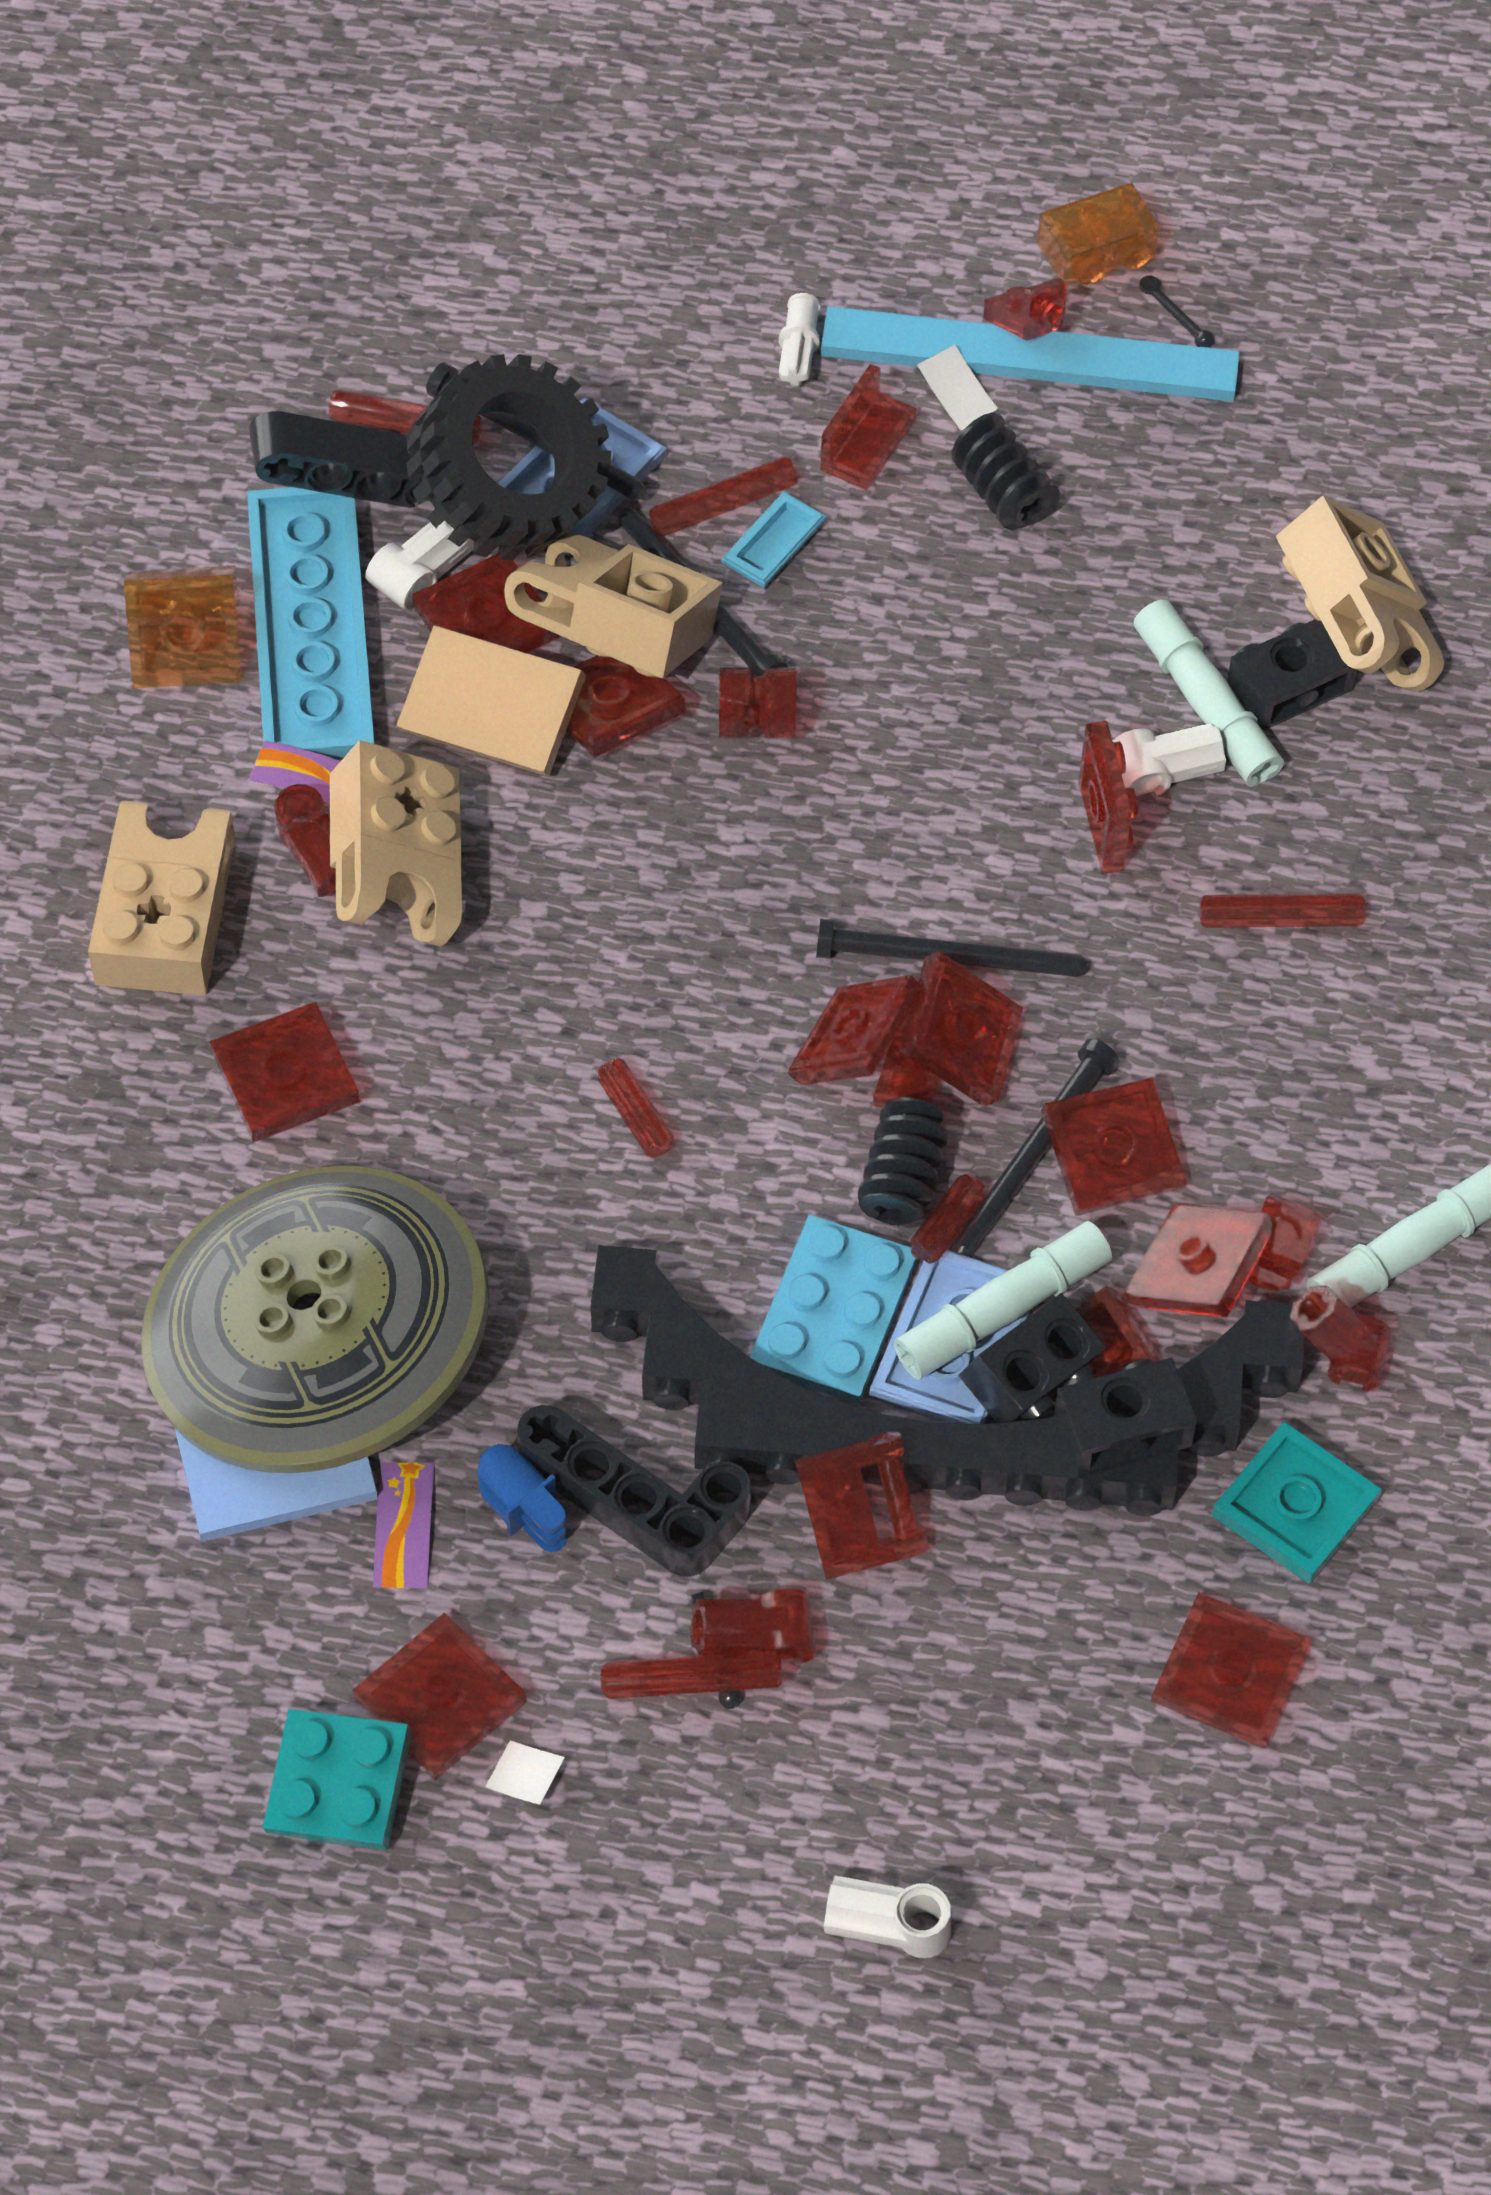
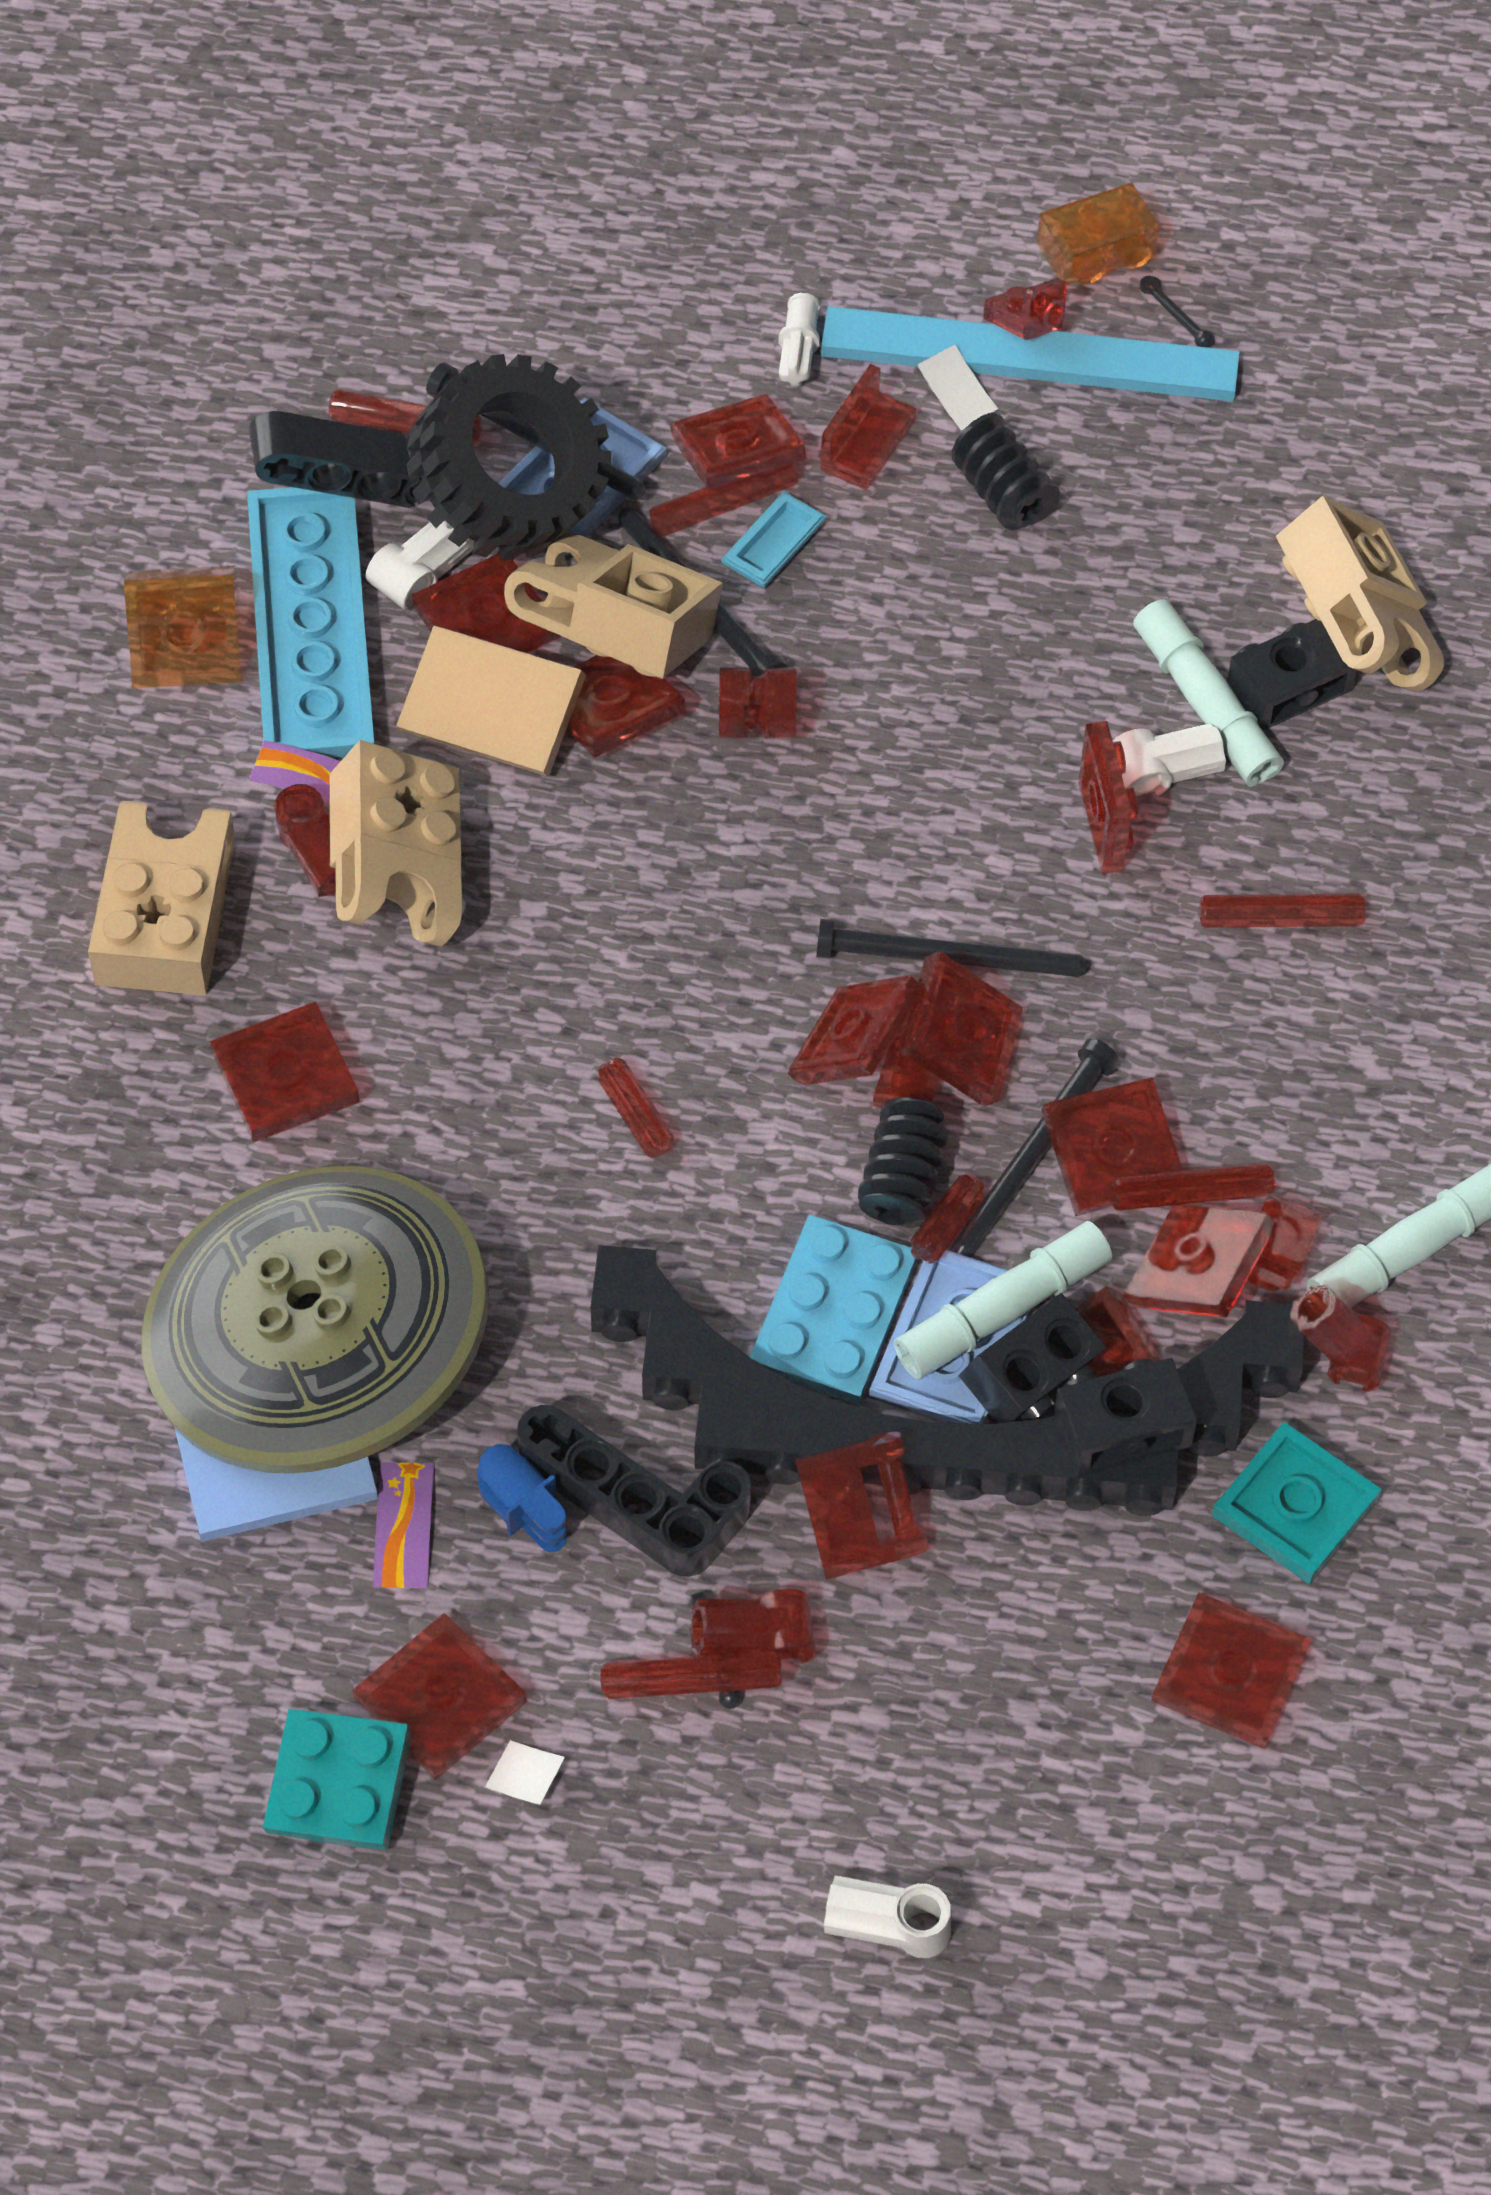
none -> clear red plate [670,394,806,490]
none -> clear red axle [1109,1164,1276,1211]

